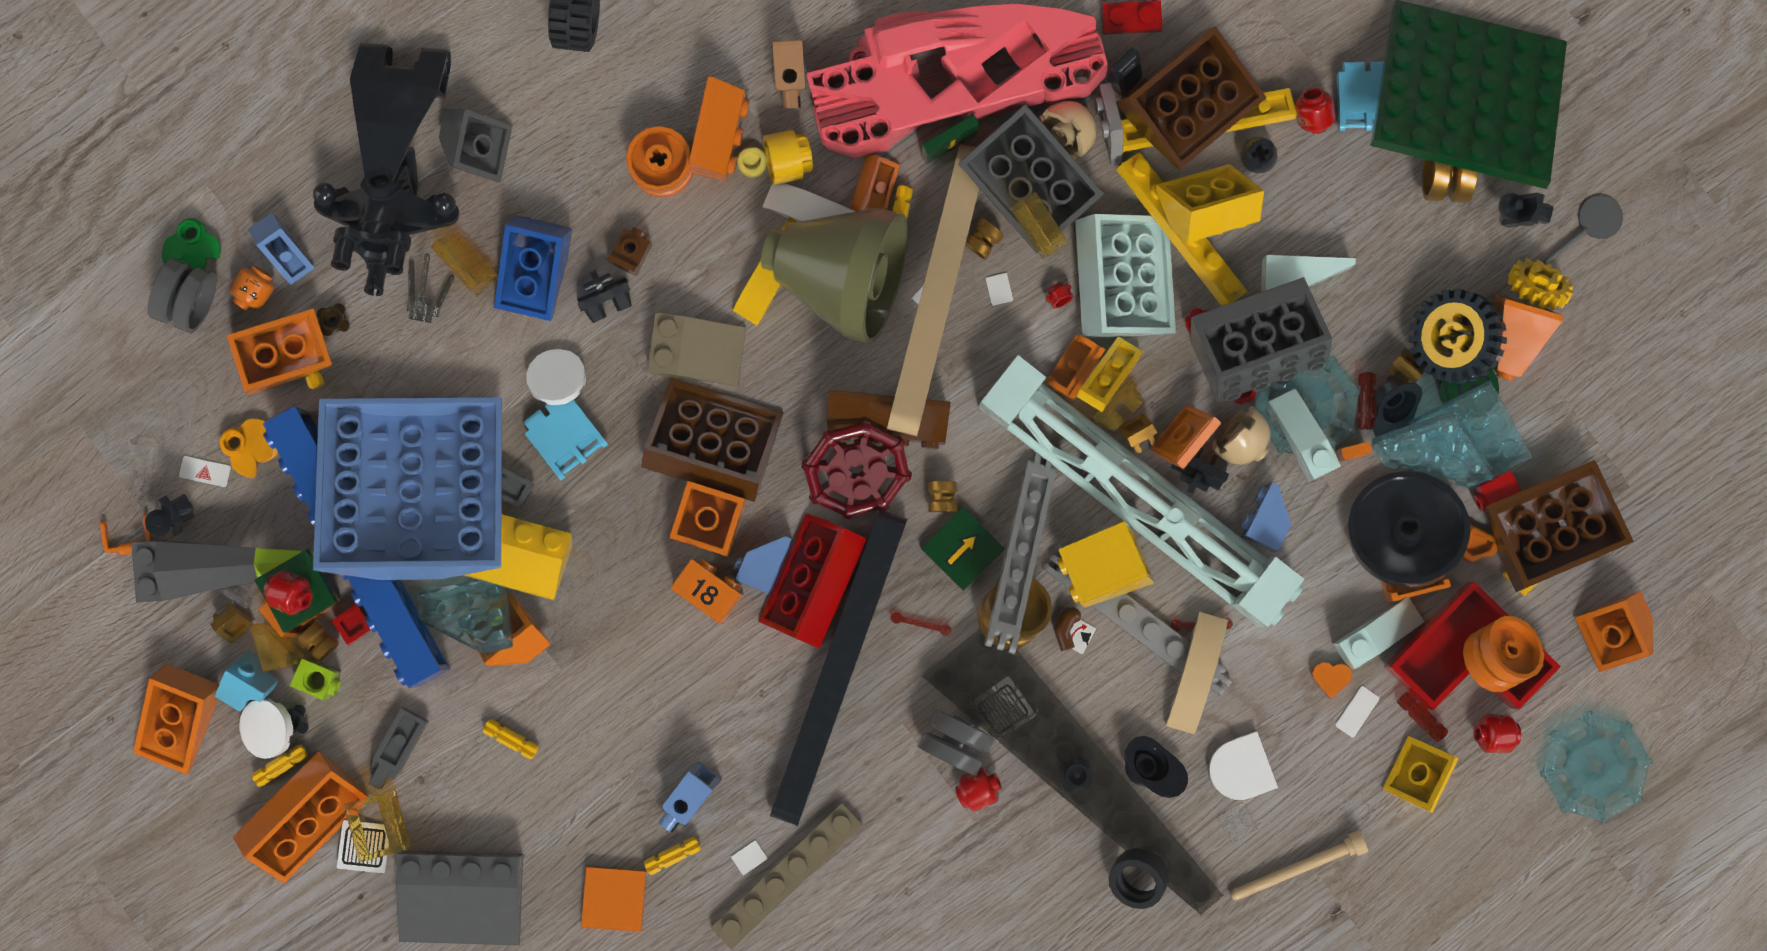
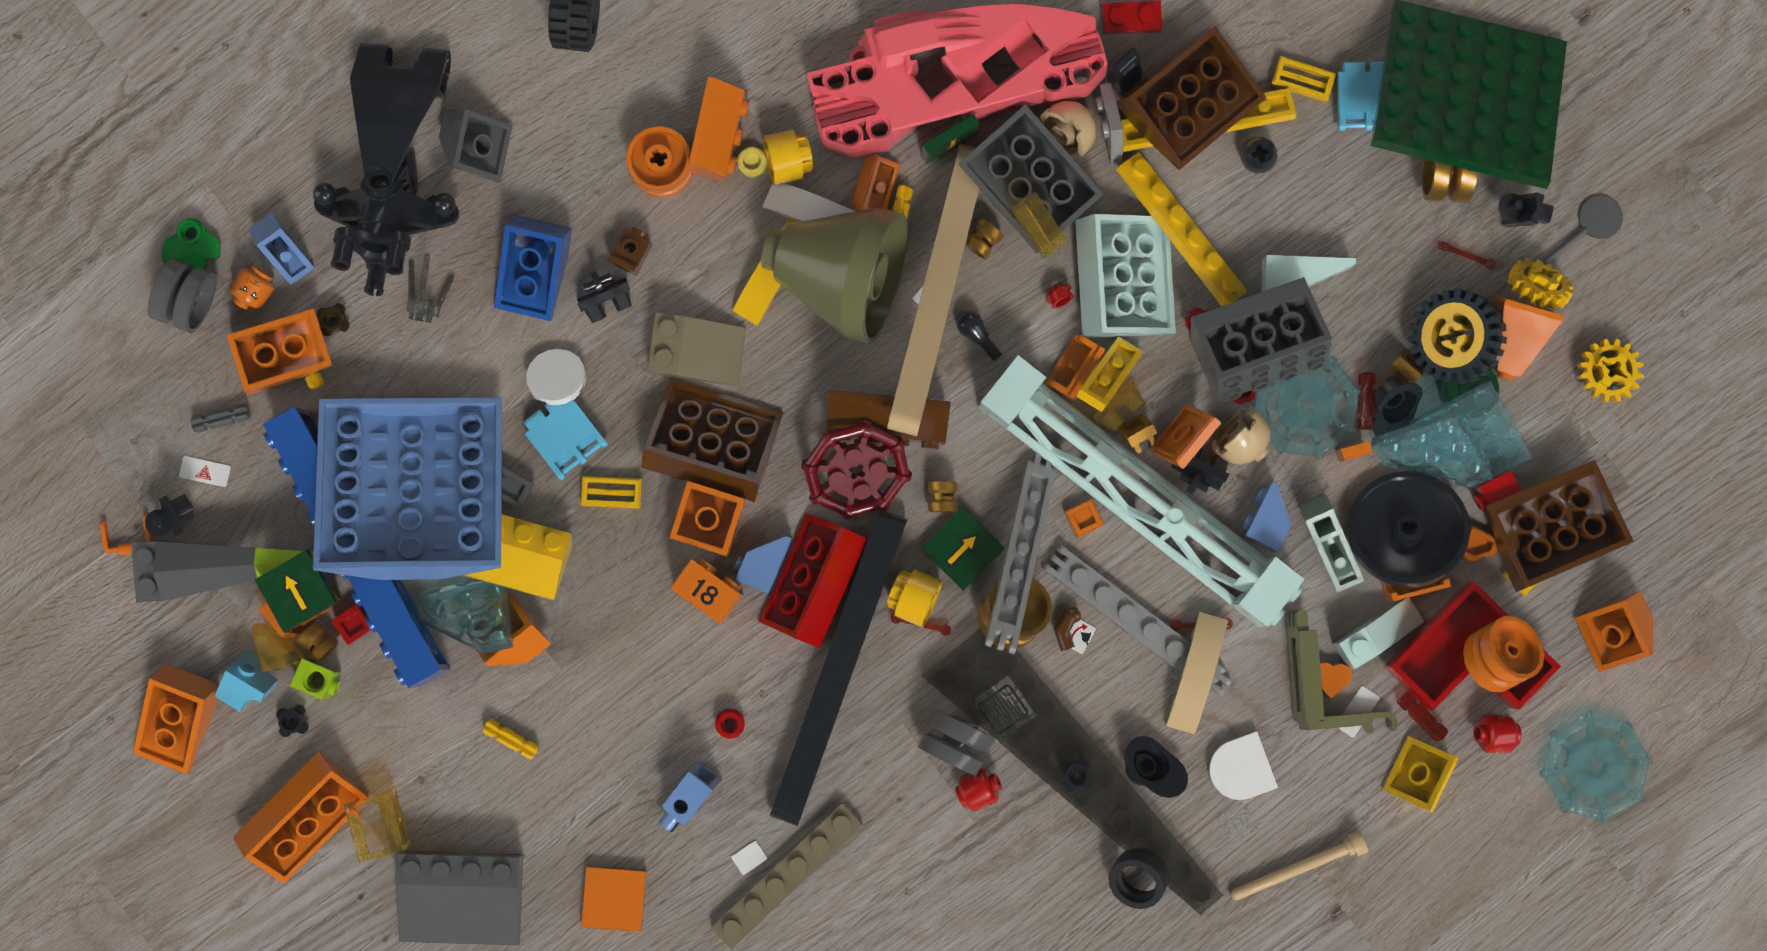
pearl gold tile [210,603,254,644] -> none
light orange plate [219,418,279,478] -> none
white tile [239,698,293,759] -> none
yellow axle [252,744,309,787] -> none
red head [264,570,312,615] -> none
white sticker [337,820,391,873] -> none
dark grey hinge [369,707,429,789] -> none
clear yellow tile [431,233,498,297] -> none
yellow axle [644,836,701,875] -> none
medium nougat torso [772,40,806,109] -> none
white sticker [985,273,1013,306] -> none
yellow slope [1057,521,1154,608] -> none
yellow slope [1156,164,1264,243] -> none
light aqua slope [1268,388,1341,482] -> none
red head [1295,88,1336,134] -> none
none -> dark grey axle [191,404,251,433]
none -> yellow tile [581,476,643,509]
none -> red plate [715,709,745,739]
none -> yellow piece [887,569,943,628]
none -> black piece [956,311,1002,361]
none -> orange tile [1064,498,1104,538]
none -> yellow tile [1270,56,1336,103]
none -> olive hinge [1287,610,1398,733]
none -> sand green slope [1298,494,1365,593]
none -> clear red hinge [1437,241,1496,270]
none -> yellow gear [1577,339,1644,403]

